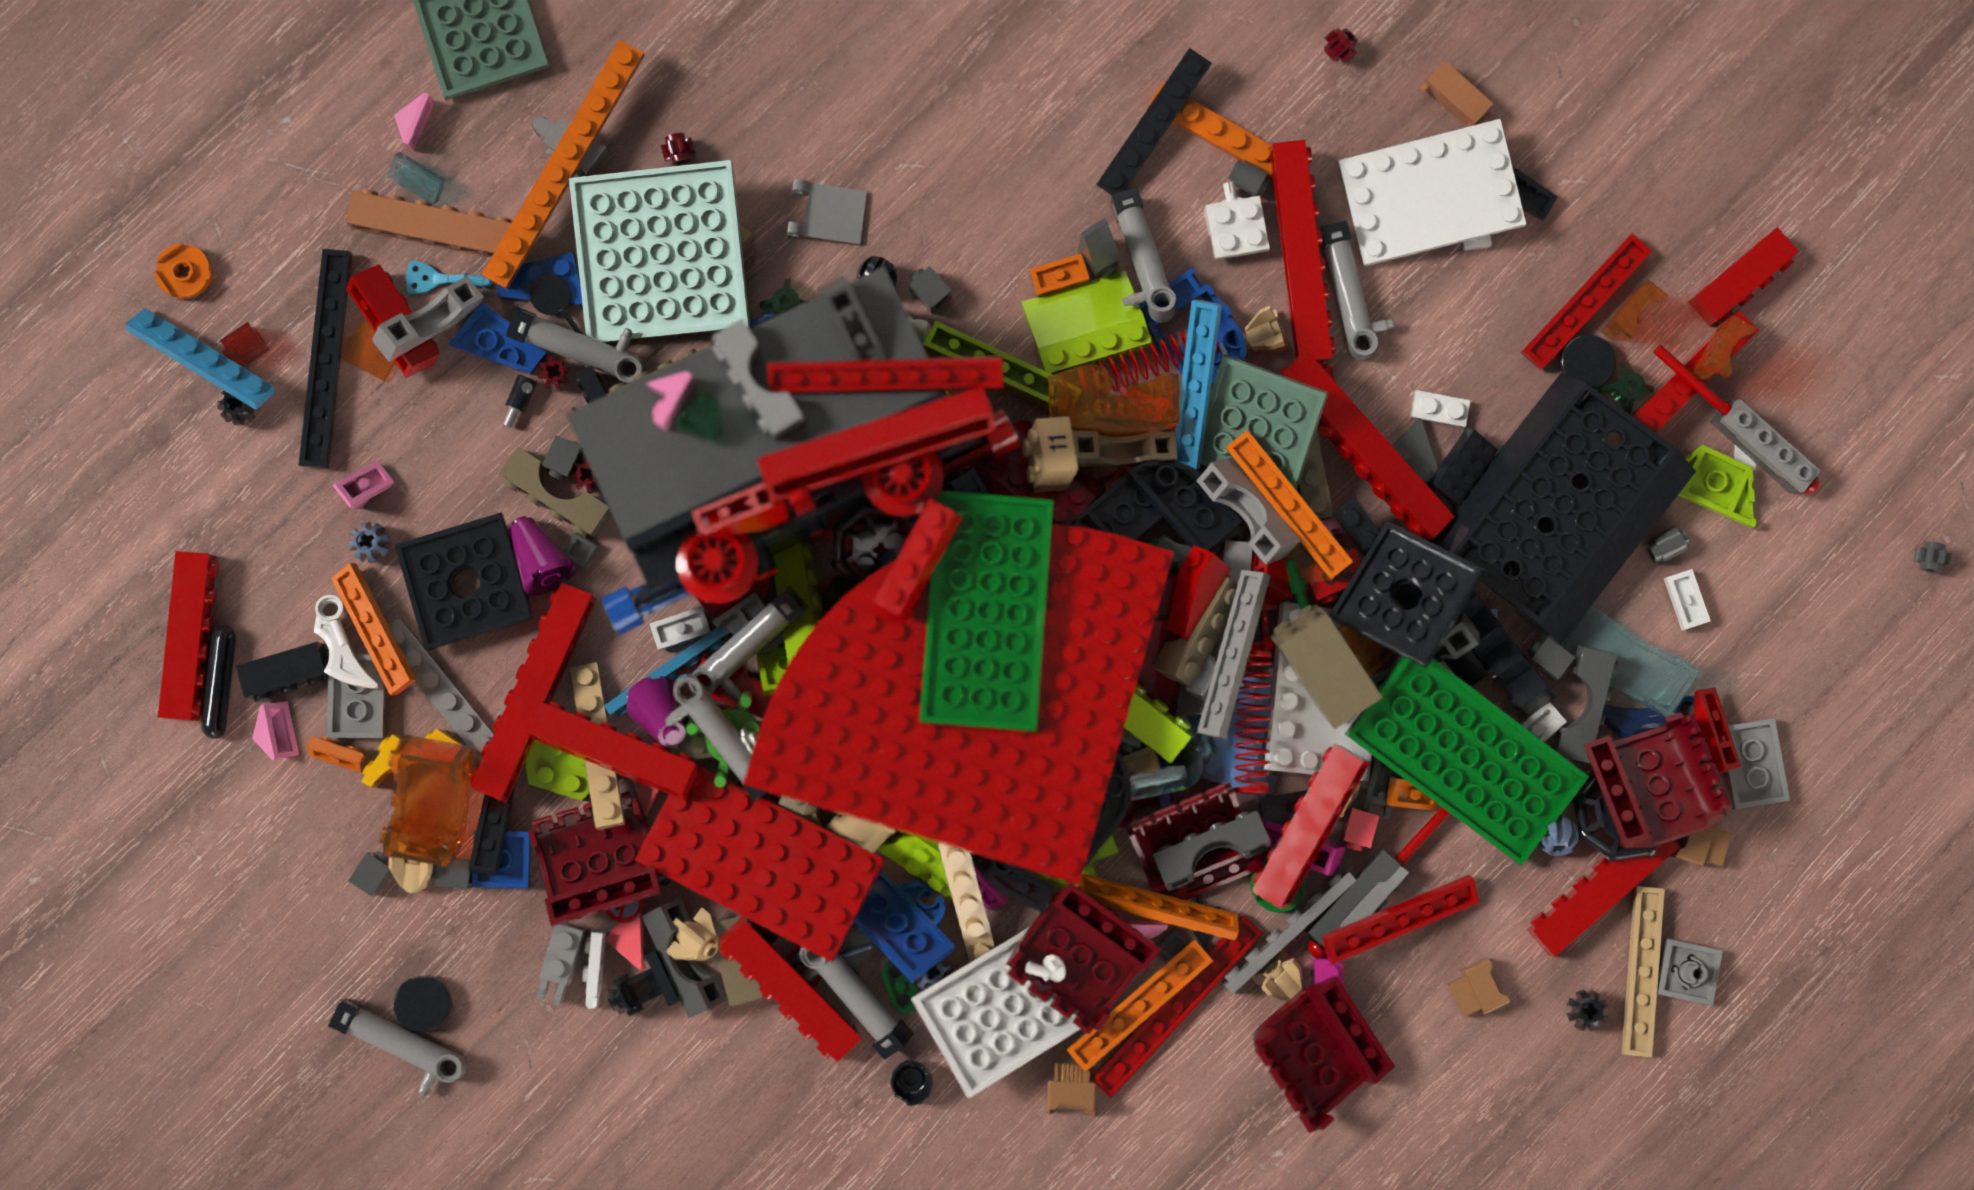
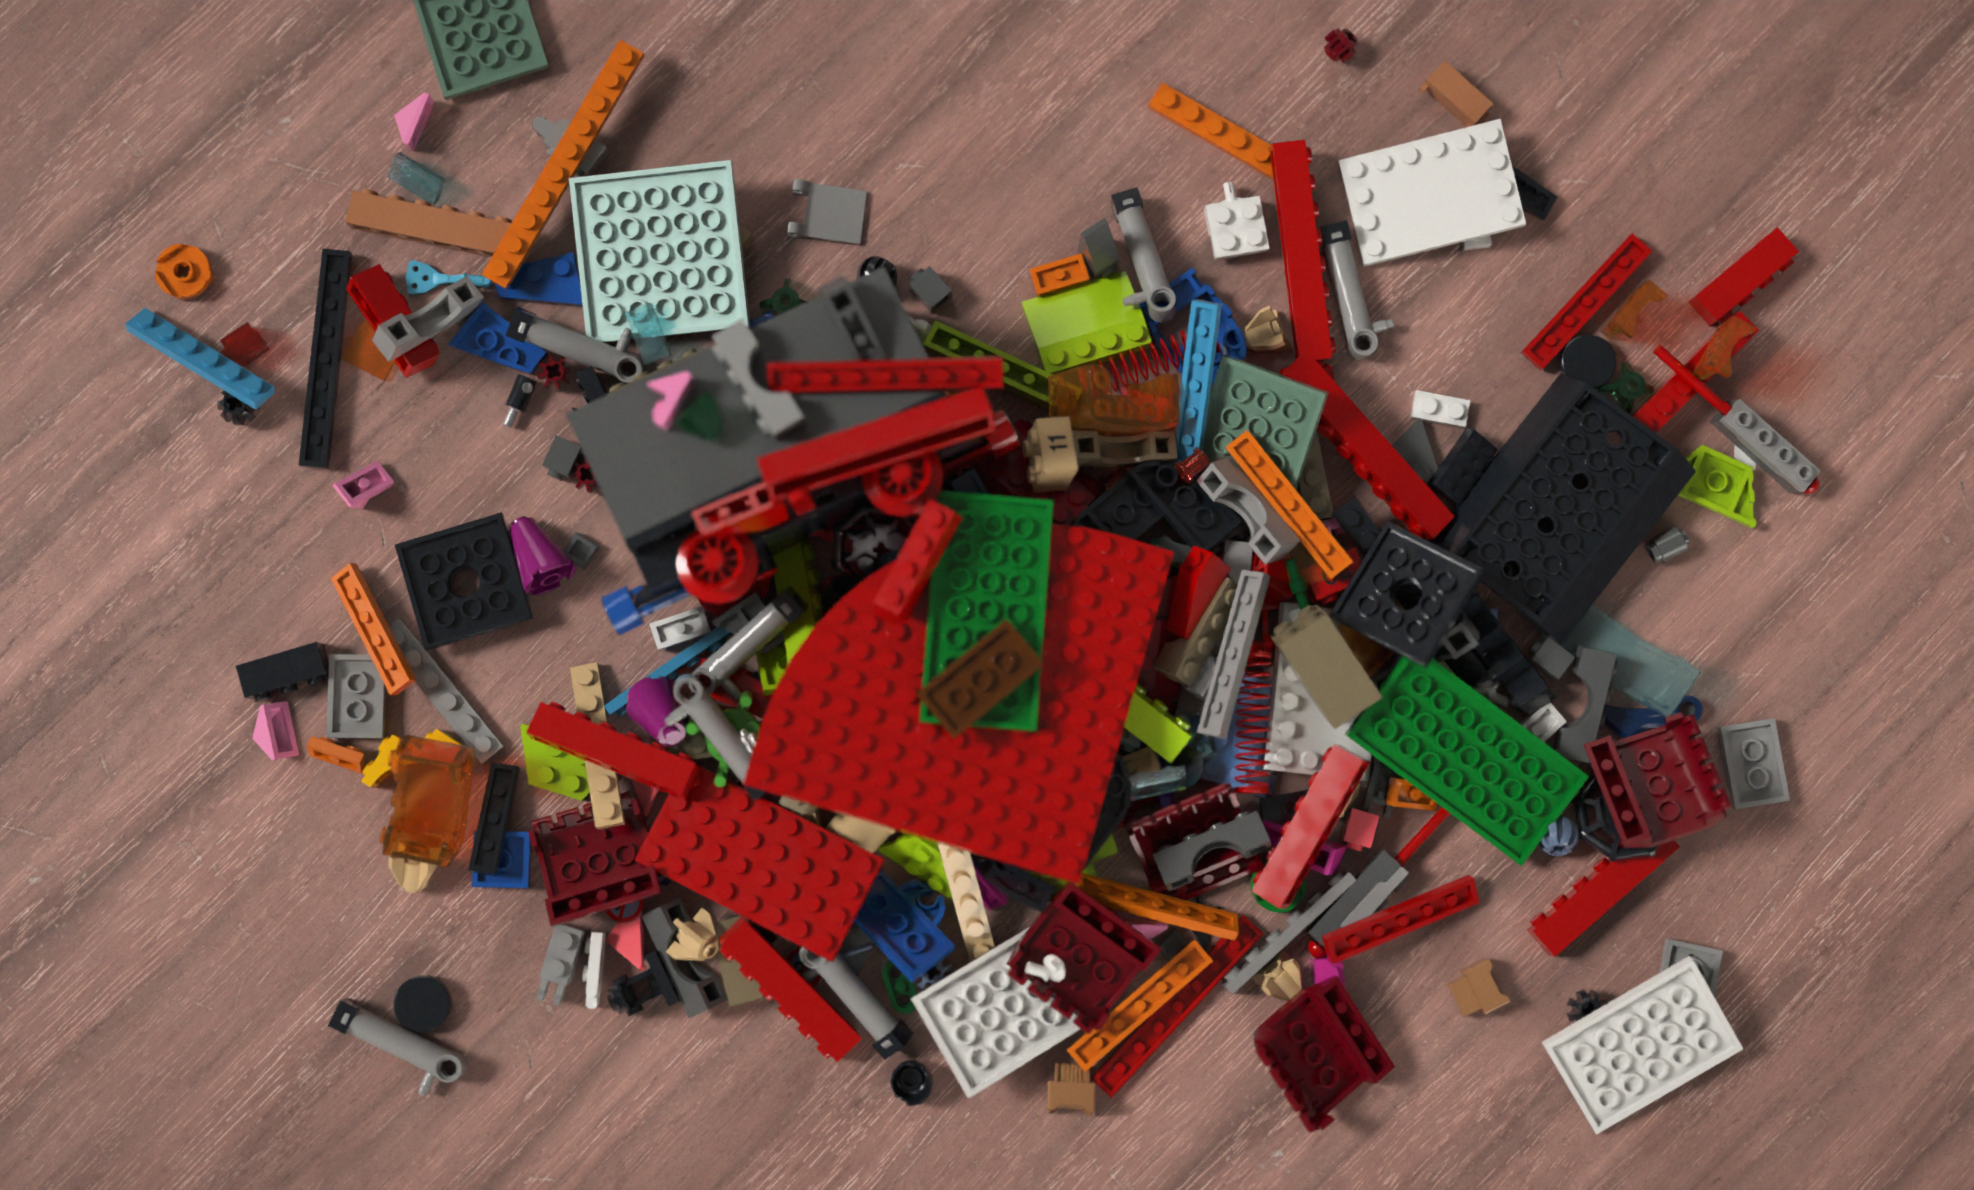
red brick [157,551,219,721] -> none
black piece [201,626,236,739] -> none
white piece [314,595,378,689] -> none
sand blue piece [348,522,391,563] -> none
dark grey brick [348,851,392,896] -> none
dark grey brick [431,857,473,889] -> none
red brick [470,582,597,804] -> none
dark tan arch [499,446,611,538] -> none
black piece [530,274,584,335] -> none
dark red gear [660,133,696,166] -> none
black plate [1096,48,1212,195] -> none
dark grey brick [1228,159,1270,196] -> none
tan plate [1621,886,1665,1058] -> none
white plate [1663,569,1711,630] -> none
medium nougat piece [1670,823,1733,866] -> none
red slope [1693,687,1741,775] -> none
dark grey gear [1914,541,1952,573] -> none
none -> clear light blue plate [625,303,672,365]
none -> reddish brown plate [916,619,1044,739]
none -> clear red bush [1174,447,1211,484]
none -> white plate [1473,676,1510,707]
none -> white plate [1542,956,1743,1135]

